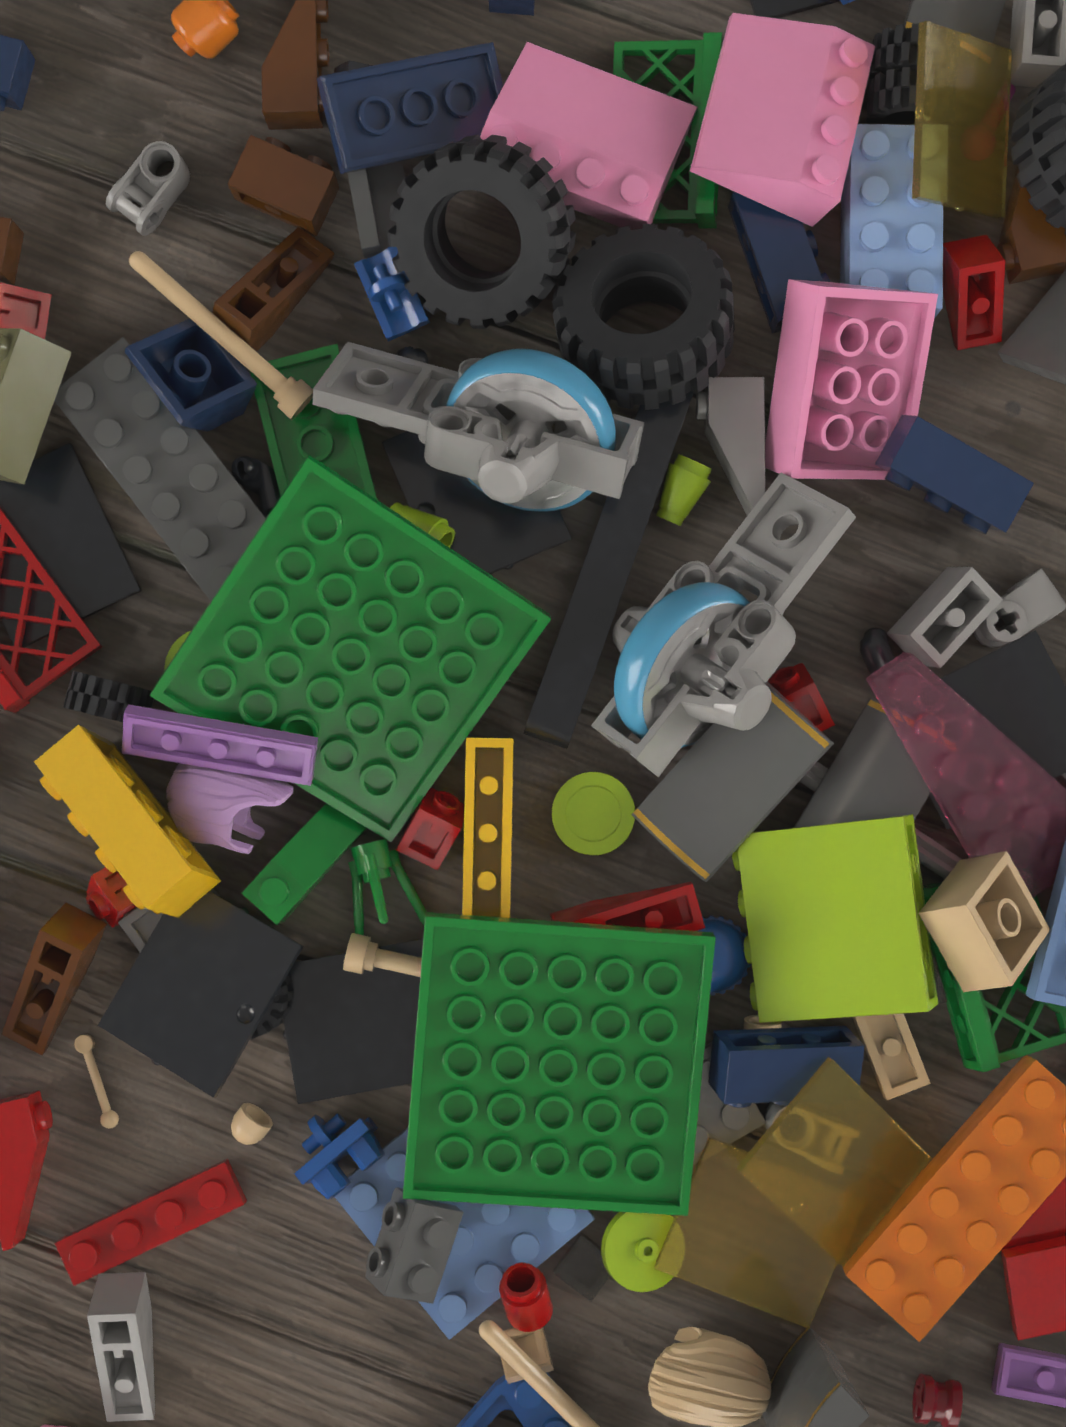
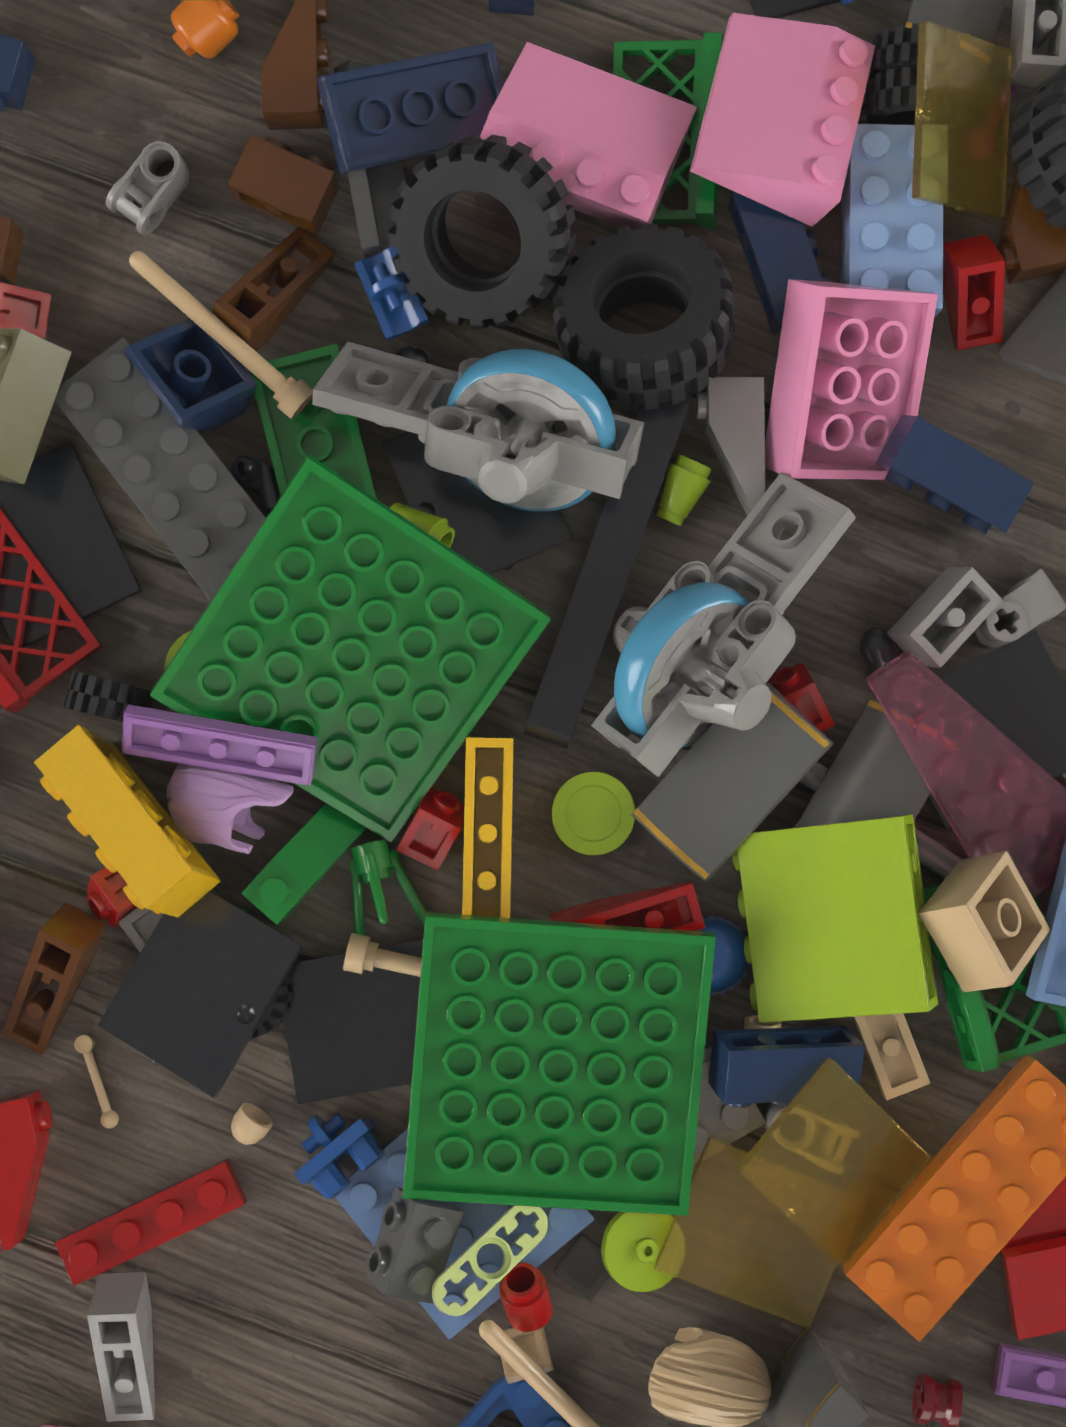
none -> yellowish green beam [432,1205,548,1316]

